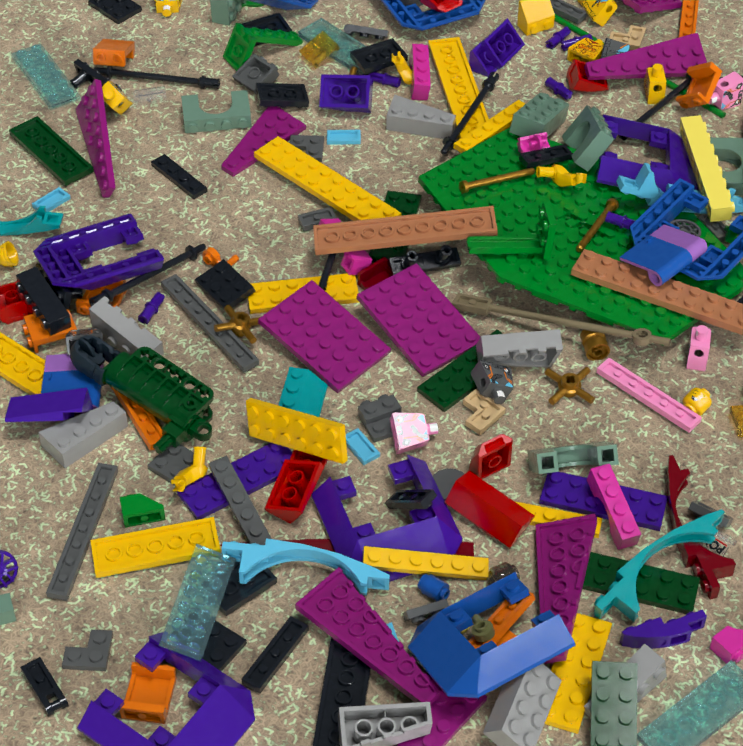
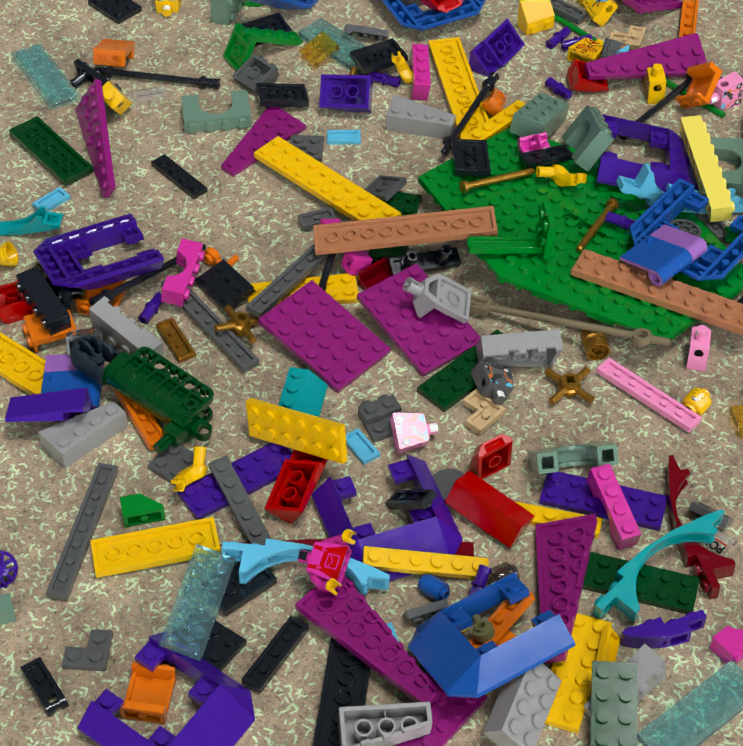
none -> pearl gold tile [156,317,196,363]
none -> dark pink arch [161,238,205,307]
none -> dark grey plate [246,244,329,318]
none -> torso [298,529,357,595]
none -> dark grey tile [364,175,407,202]
none -> light grey plate [403,273,471,324]
none -> black plate [451,139,491,177]
none -> dark purple axle [468,564,492,596]
none -> orange plate [481,88,506,117]
none -> yellow tile [596,626,620,662]

